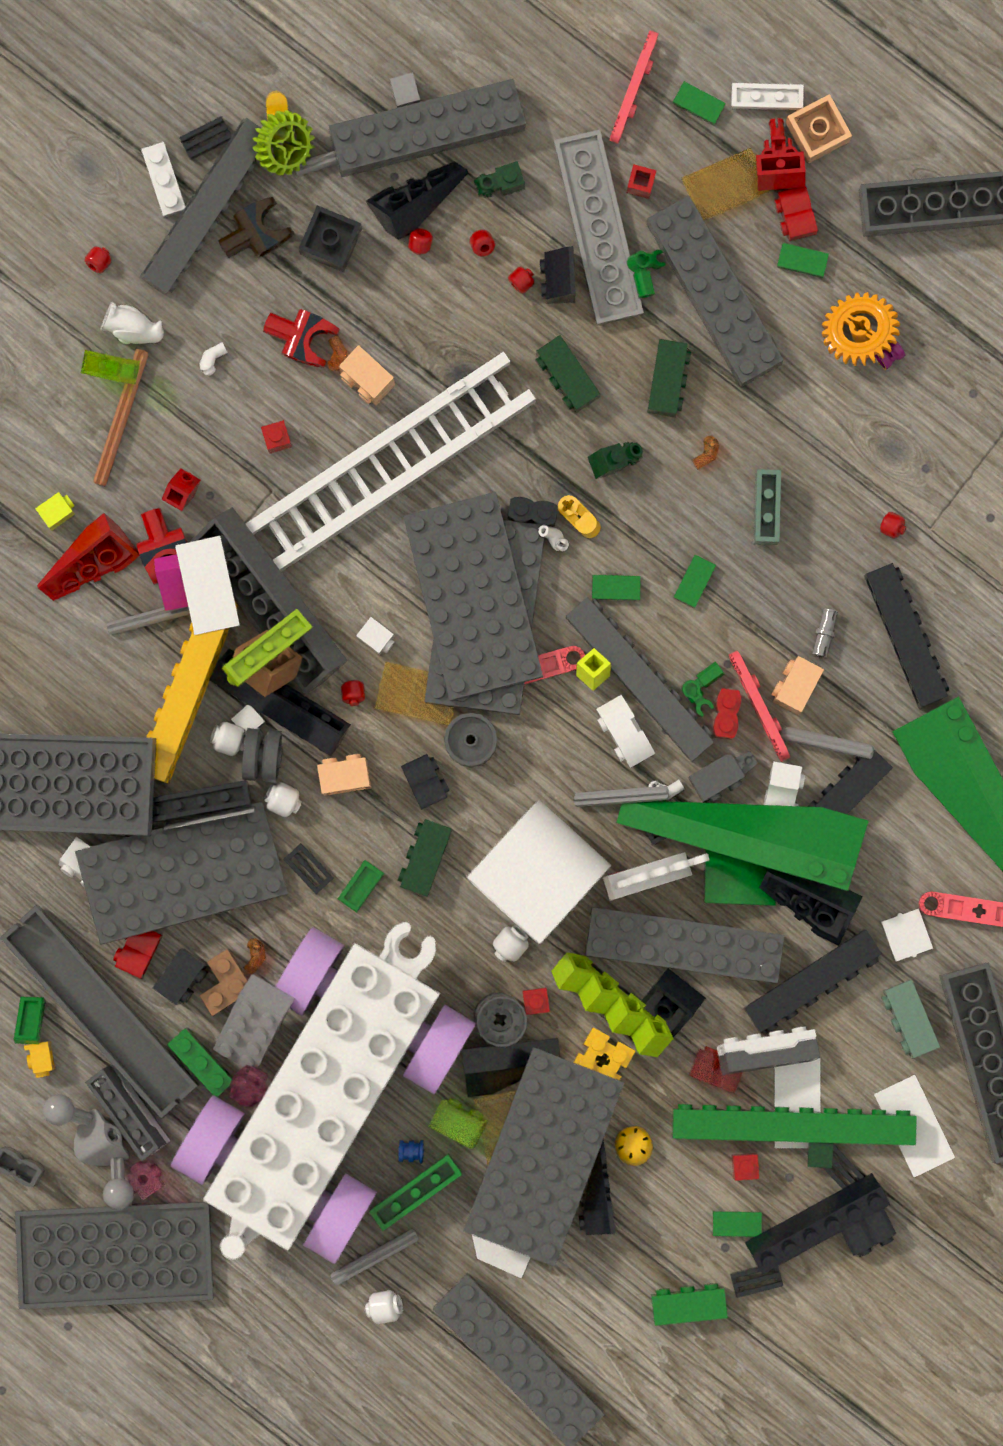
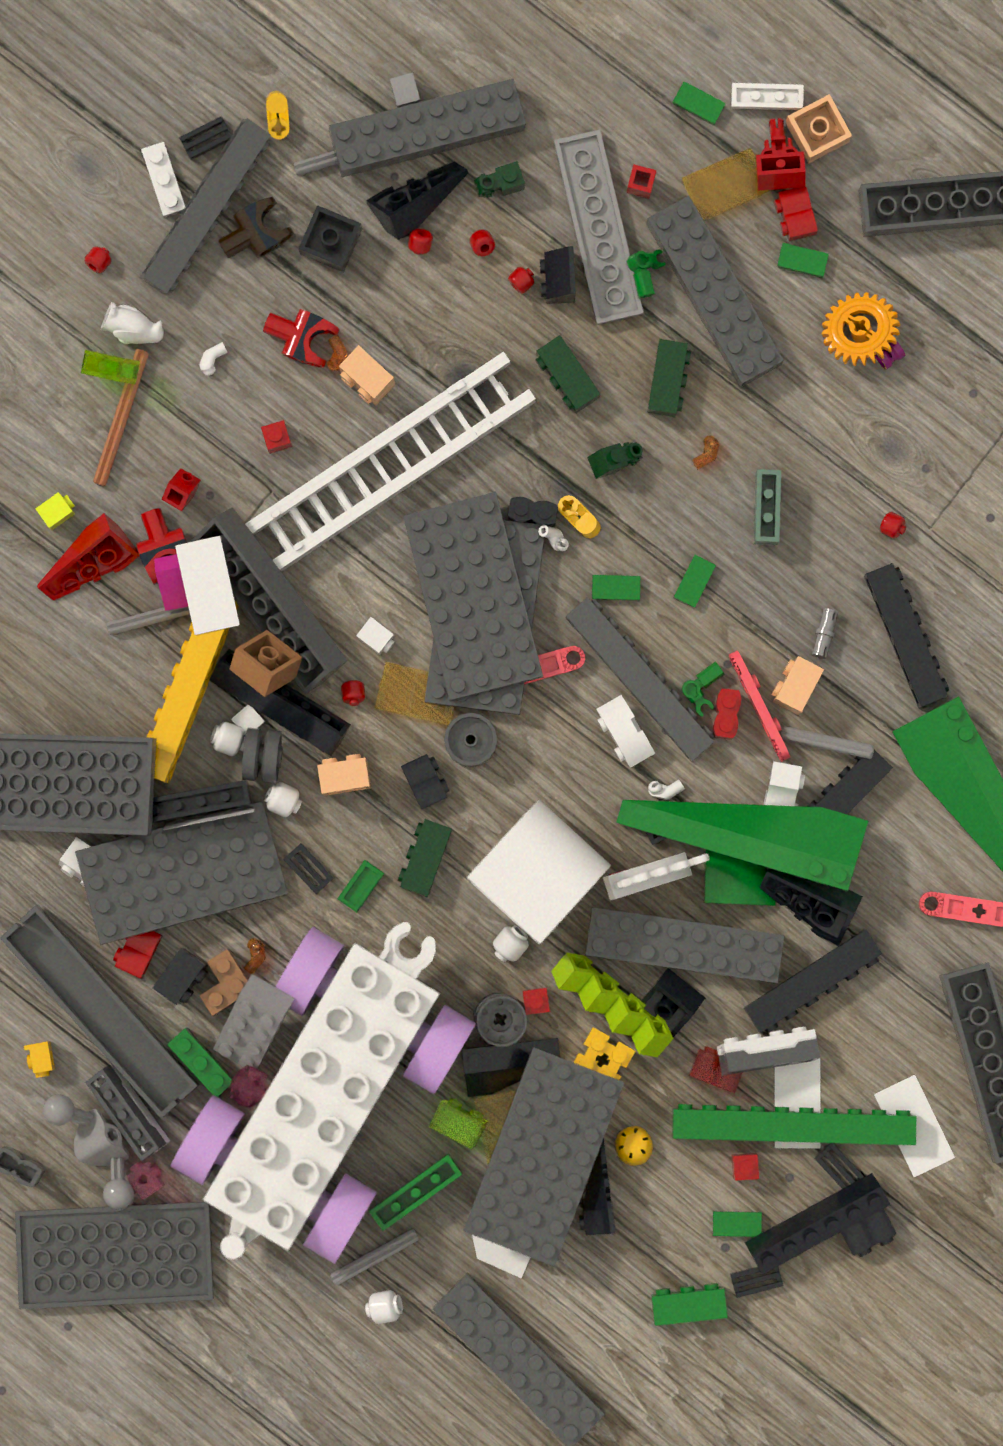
green tile [13,997,46,1044] -> none
lime piece [222,609,312,687] -> none
lime gear [252,110,315,176] -> none
blue bush [399,1140,424,1164] -> none
light grey axle [574,786,669,807] -> none
neon yellow brick [576,648,611,691] -> none
coral piece [609,30,659,144] -> none
dark grey hinge [688,751,758,803] -> none
dark green tile [807,1142,833,1168] -> none
white piece [881,909,933,962] -> none
sand green brick [881,980,940,1058] -> none

